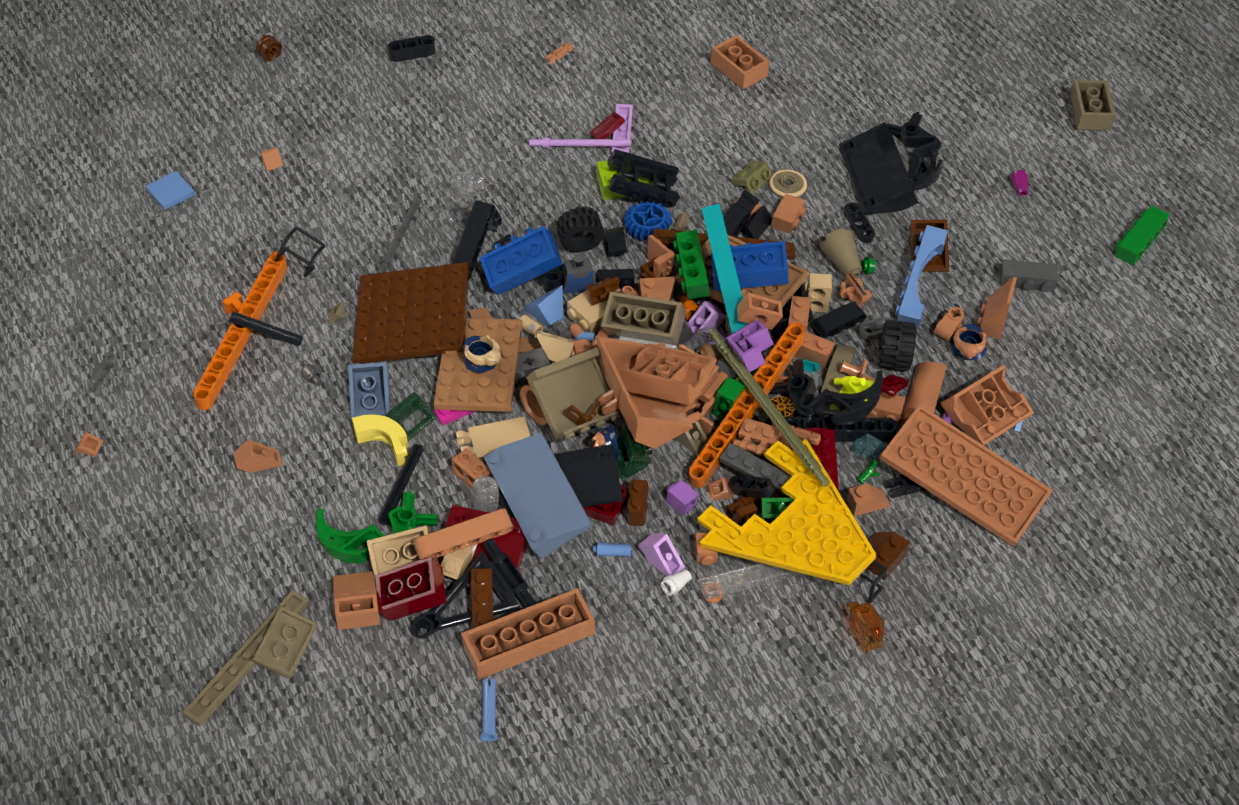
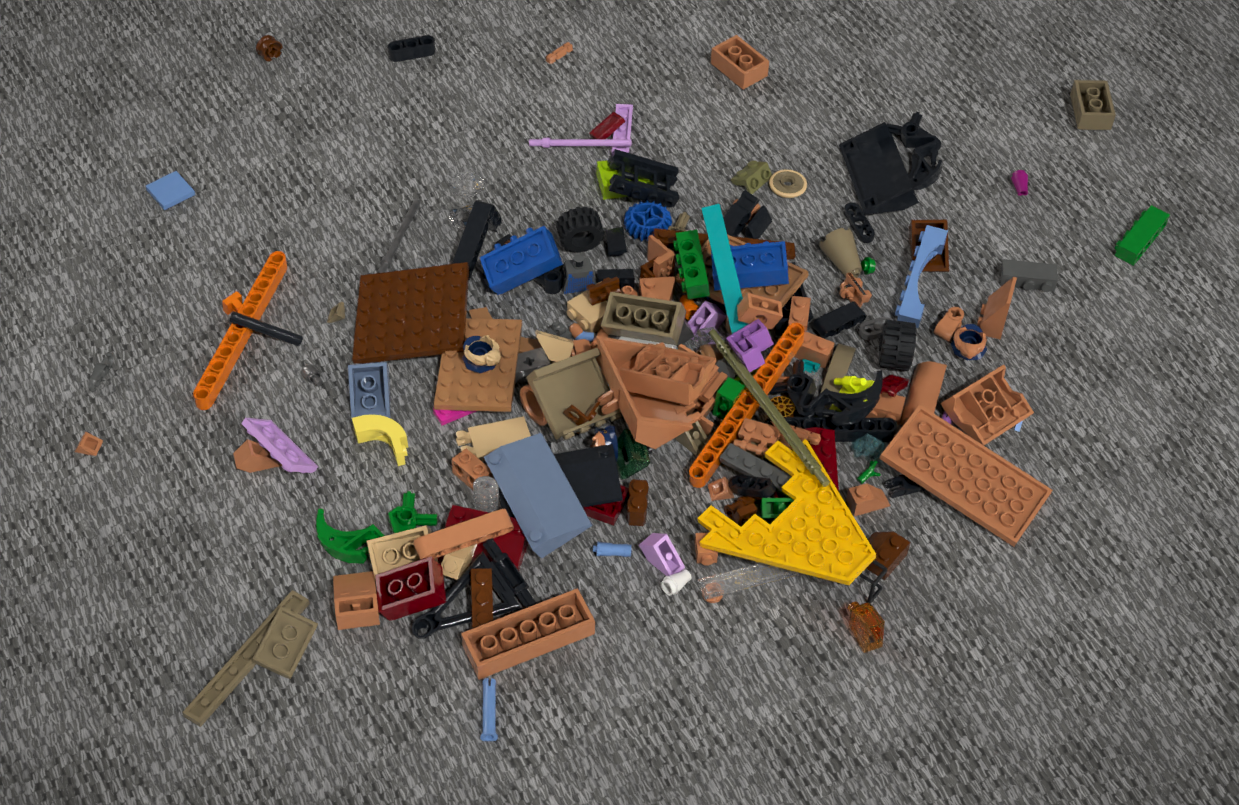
nougat slope [261,147,283,171] -> none
black piece [276,226,325,277] -> none
black axle [378,444,423,525] -> none
clear green tile [386,392,436,441] -> none
tan piece [511,312,543,338] -> none
medium blue slope [524,285,564,328] -> none
medium lavender brick [666,480,699,515] -> none
nougat brick [771,193,806,234] -> none
tan brick [804,273,832,312] -> none
nougat bracket [839,360,875,382] -> none
none -> lavender plate [242,418,318,473]

